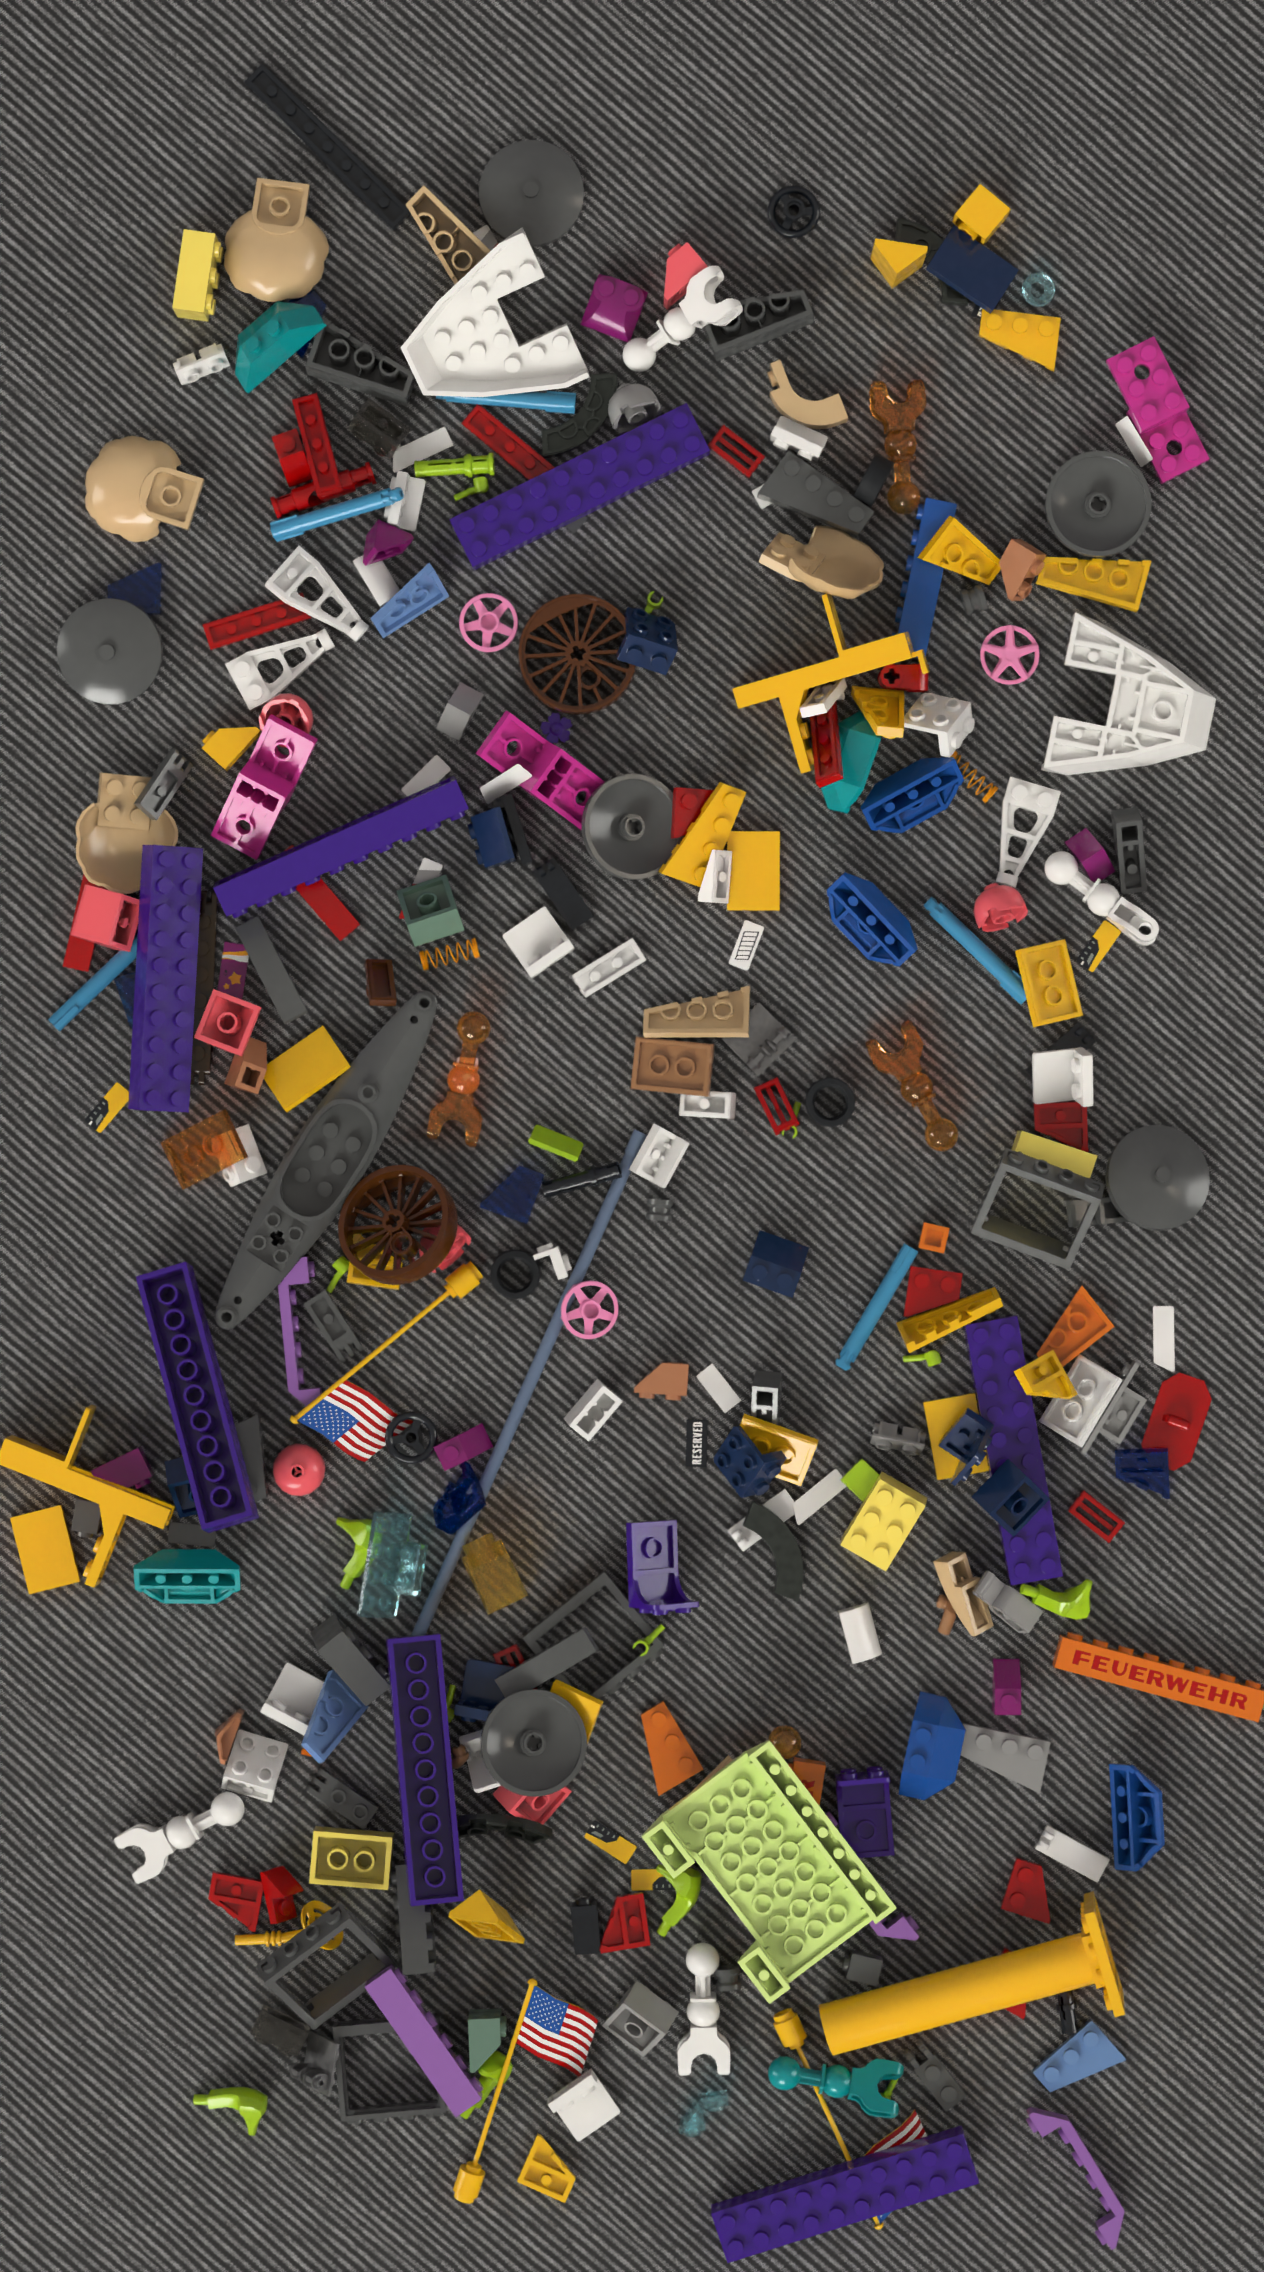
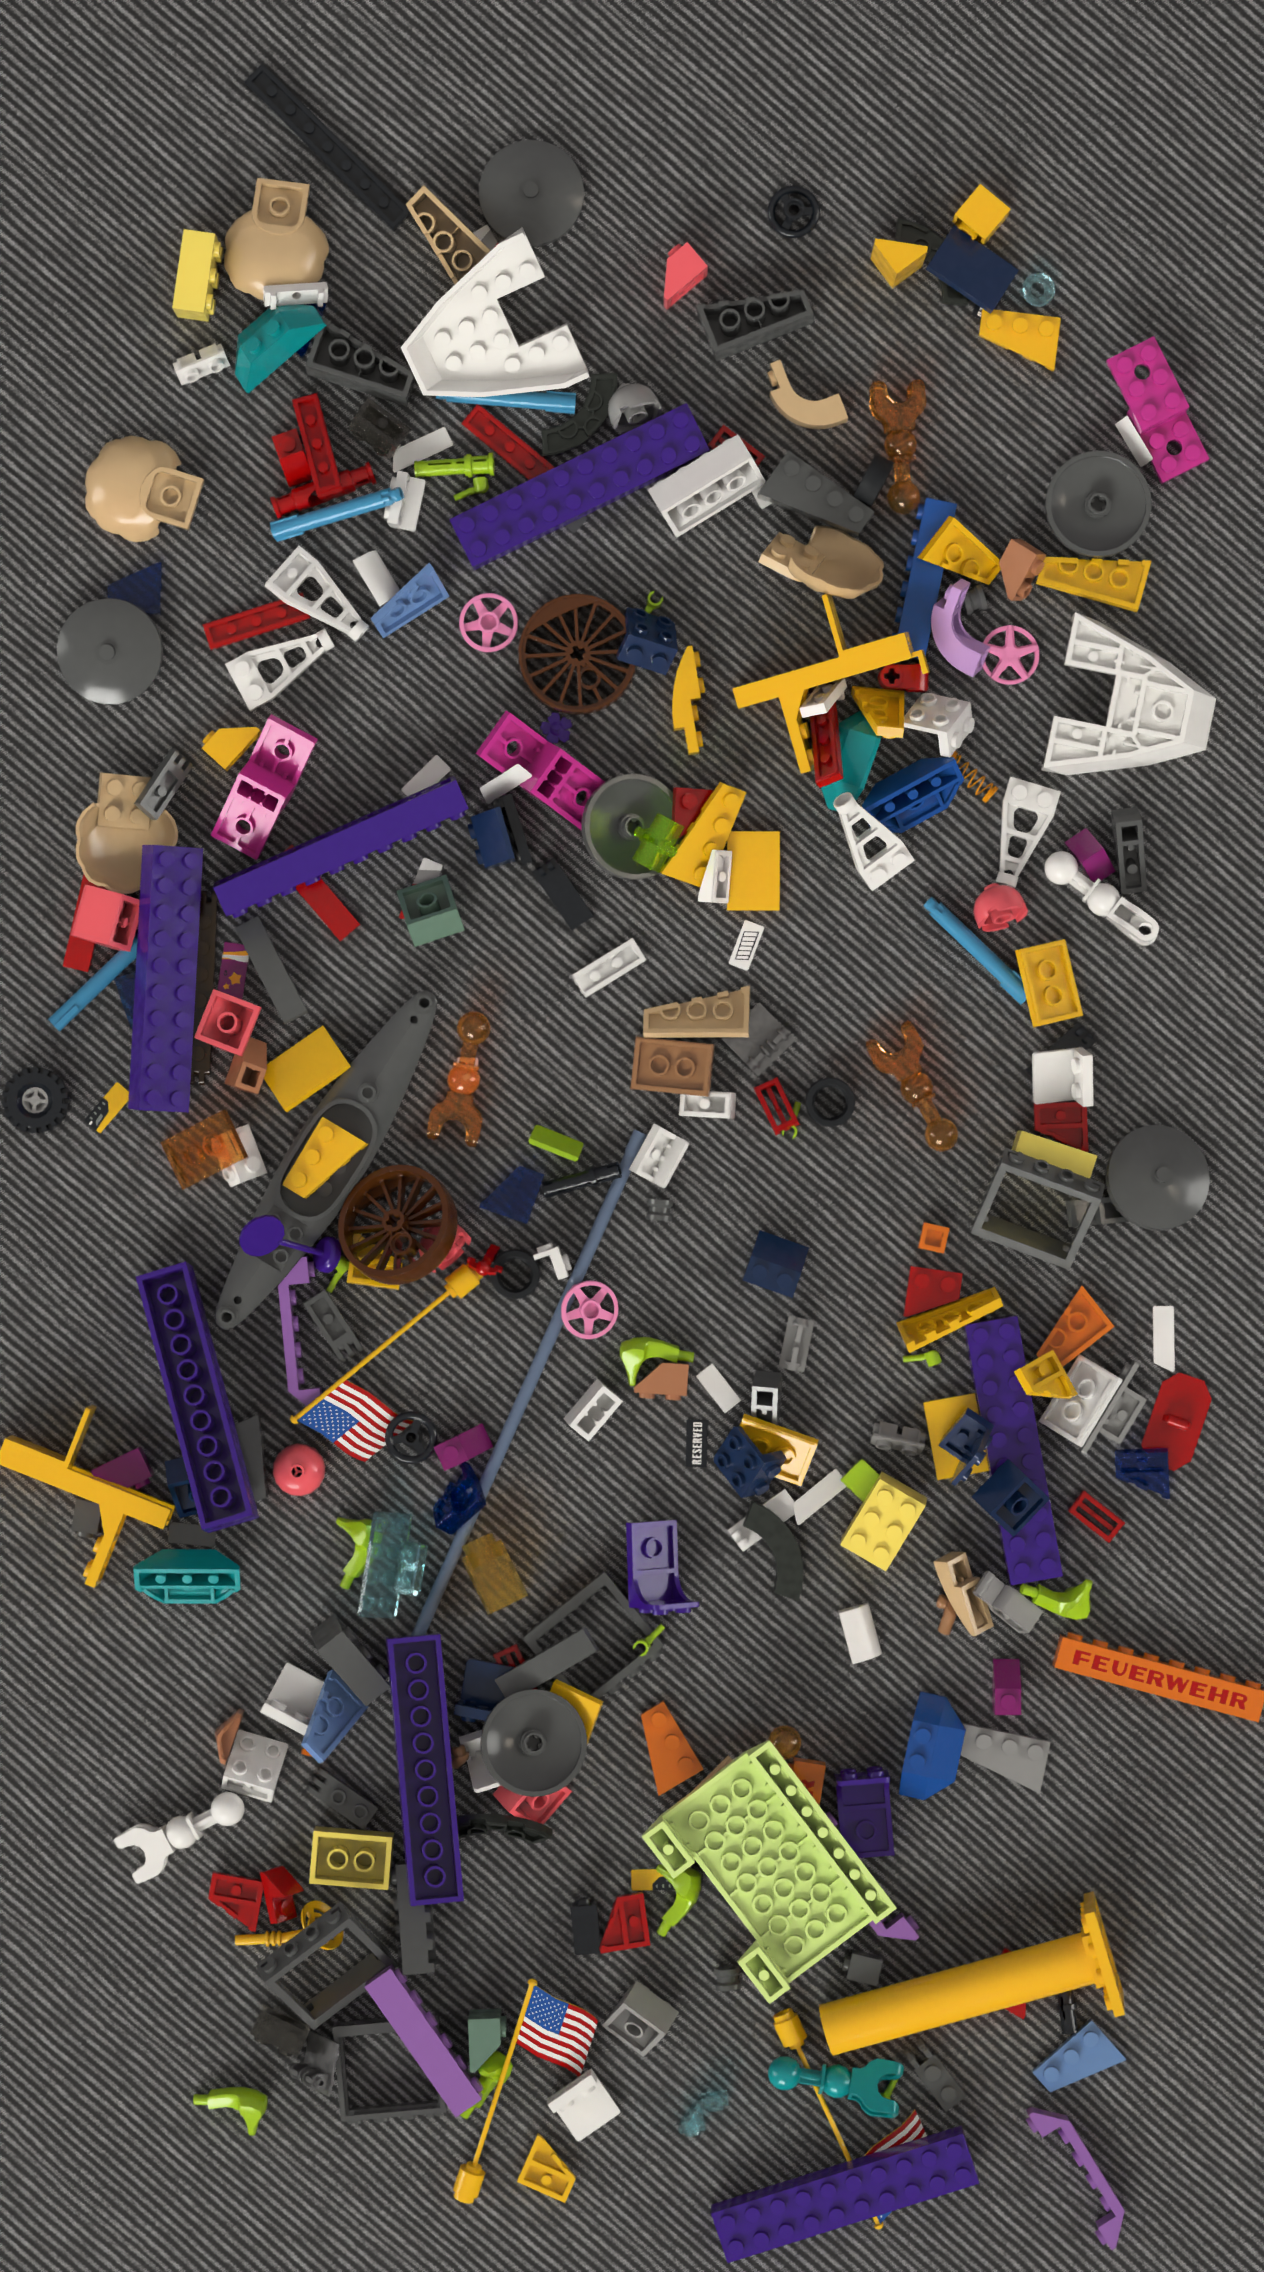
yellow tile [10,1505,81,1594] -> none
coral cylinder [259,693,314,748] -> none
magenta slope [363,519,414,566] -> none
reddish brown tile [365,959,397,1006] -> none
light orange piece [419,938,480,971] -> none
light grey slope [436,682,484,741] -> none
lime hand [446,1684,456,1723] -> none
yellow slope [448,1889,525,1944] -> none
white bracket [503,907,575,979] -> none
magenta slope [580,274,648,343] -> none
yellow sticker [584,1820,637,1864] -> none
white piece [622,266,743,372] -> none
white piece [677,1943,730,2076] -> none
white bracket [770,416,828,462] -> none
blue wedge [827,872,918,966] -> none
dark azure piece [836,1243,918,1371] -> none
red wing [1000,1857,1050,1924] -> none
white hinge [1034,1824,1110,1883] -> none
yellow sticker [1076,920,1121,972] -> none
blue wedge [1109,1763,1165,1871] -> none
none -> black wheel [2,1067,70,1133]
none -> dark purple piece [239,1215,341,1273]
none -> white piece [263,282,328,310]
none -> yellow wing [282,1117,368,1199]
none -> red piece [467,1244,503,1276]
none -> lime animal [619,1337,694,1386]
none -> clear neon green pin [632,812,684,873]
none -> white slope [648,434,766,538]
none -> yellow slope [672,646,705,755]
none -> light grey hinge [778,1316,814,1372]
none -> white plate [833,792,915,891]
none -> lavender arch [931,579,990,677]

